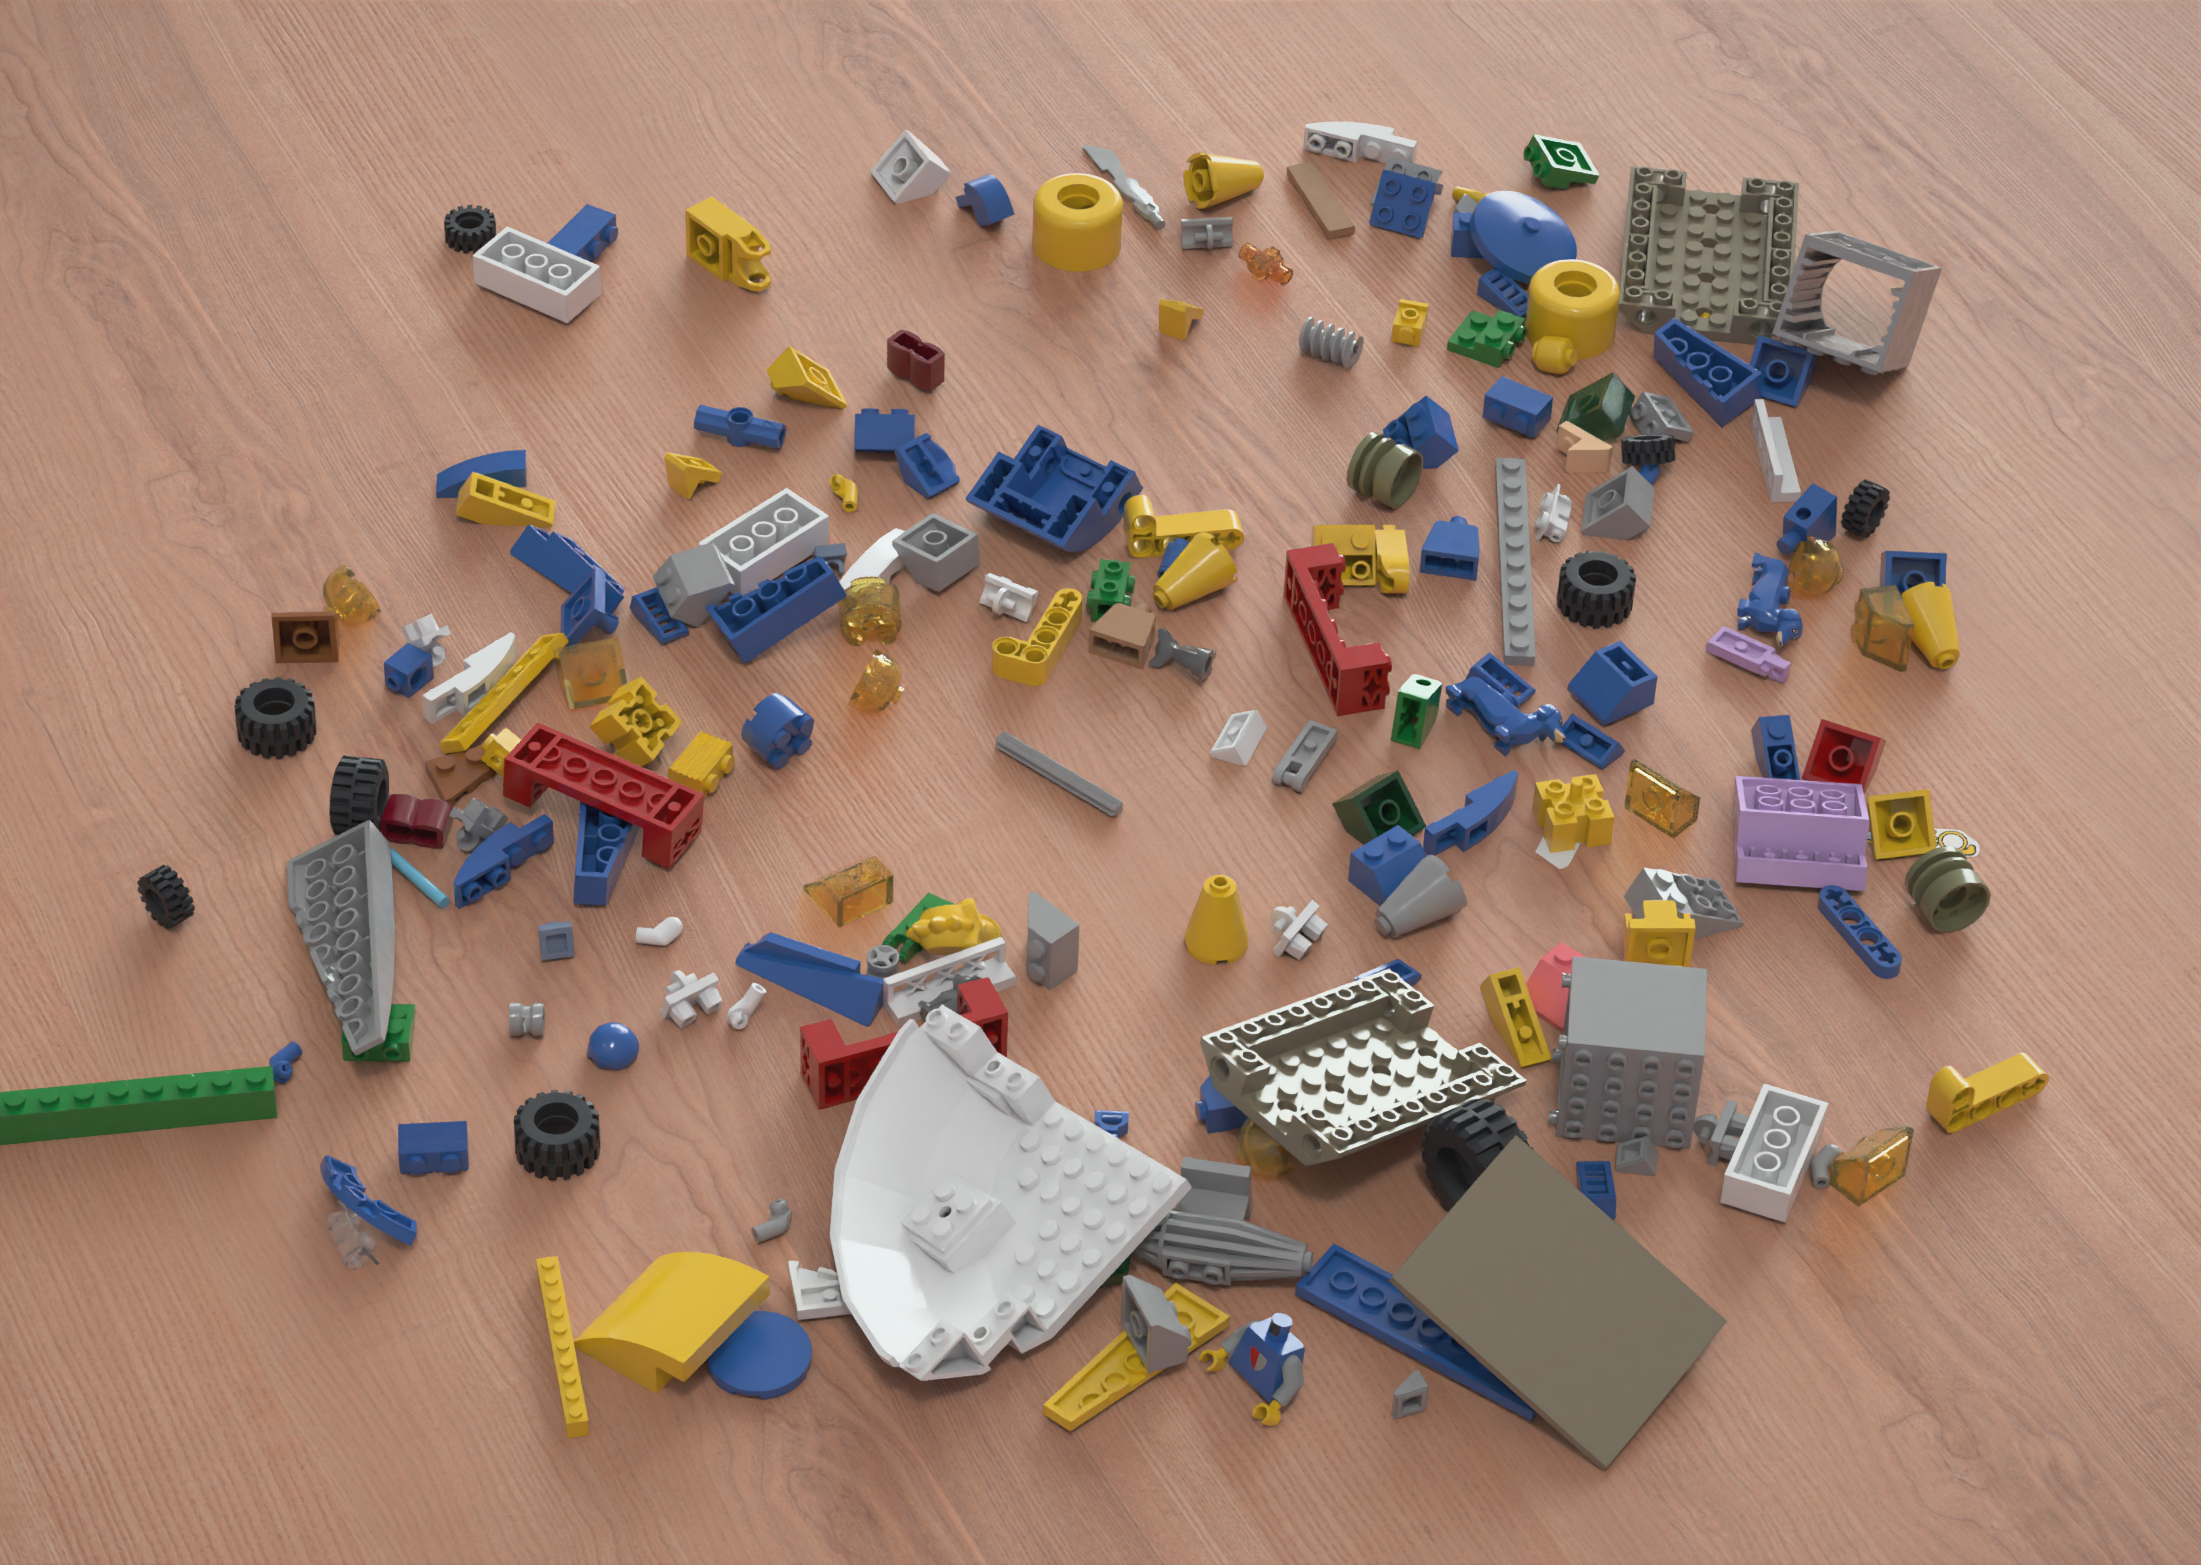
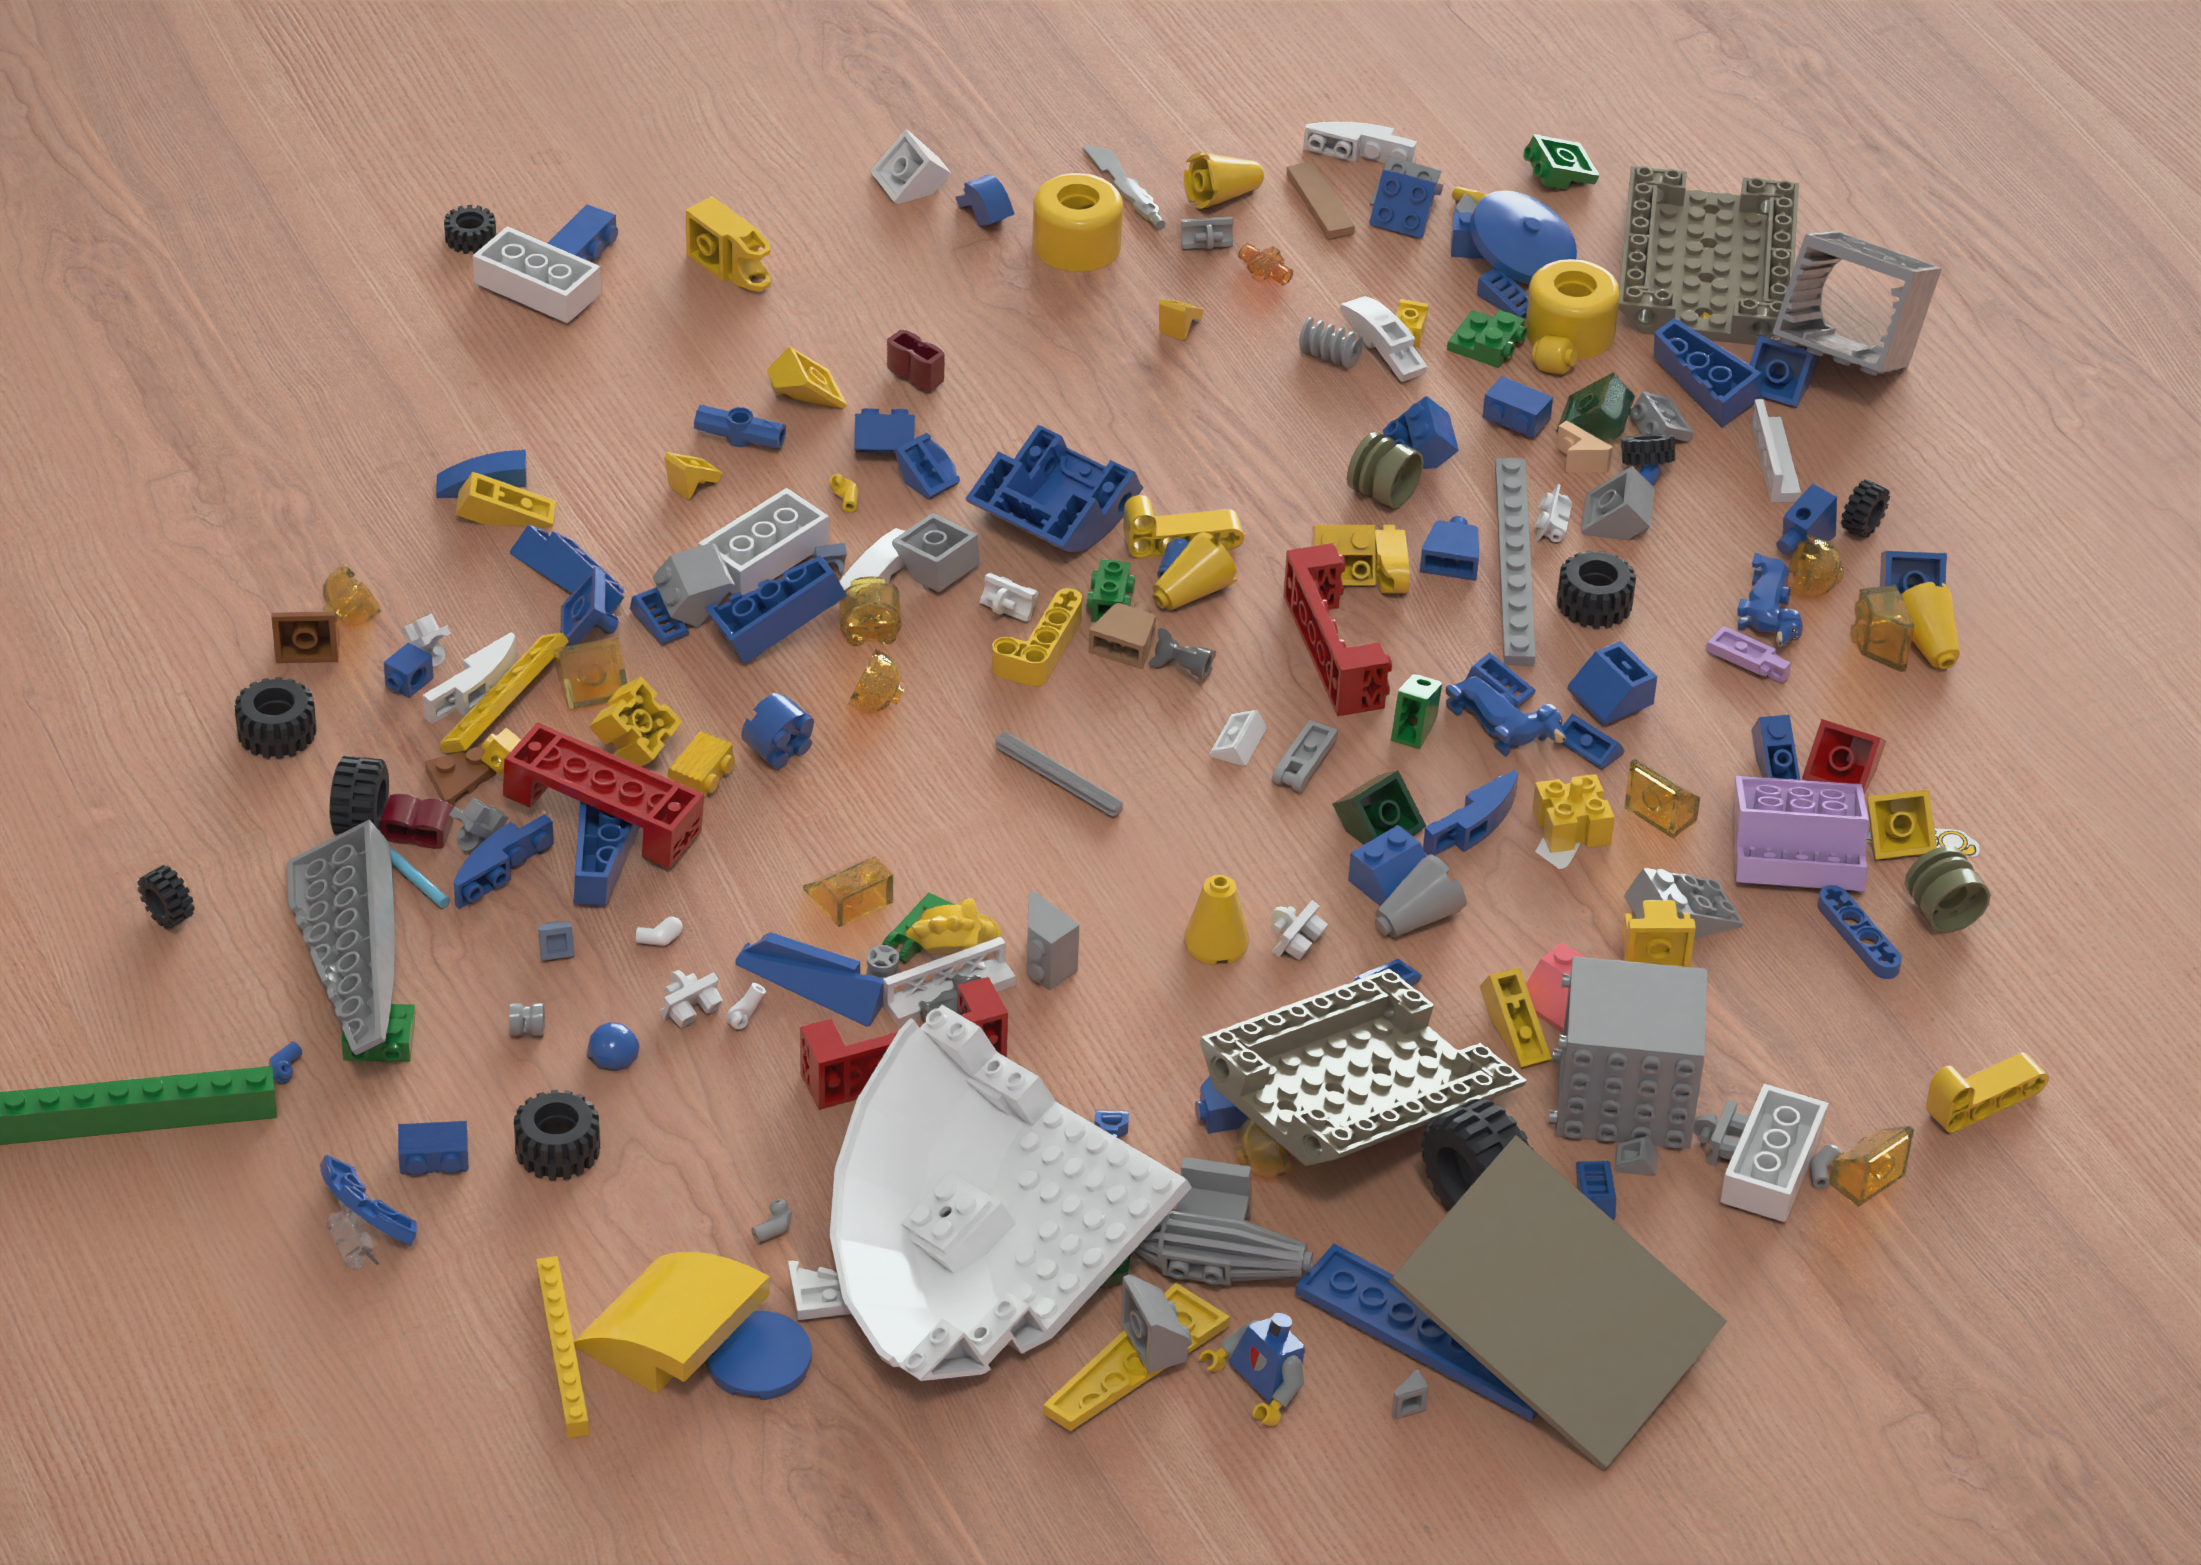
none -> white slope [1340,296,1428,382]

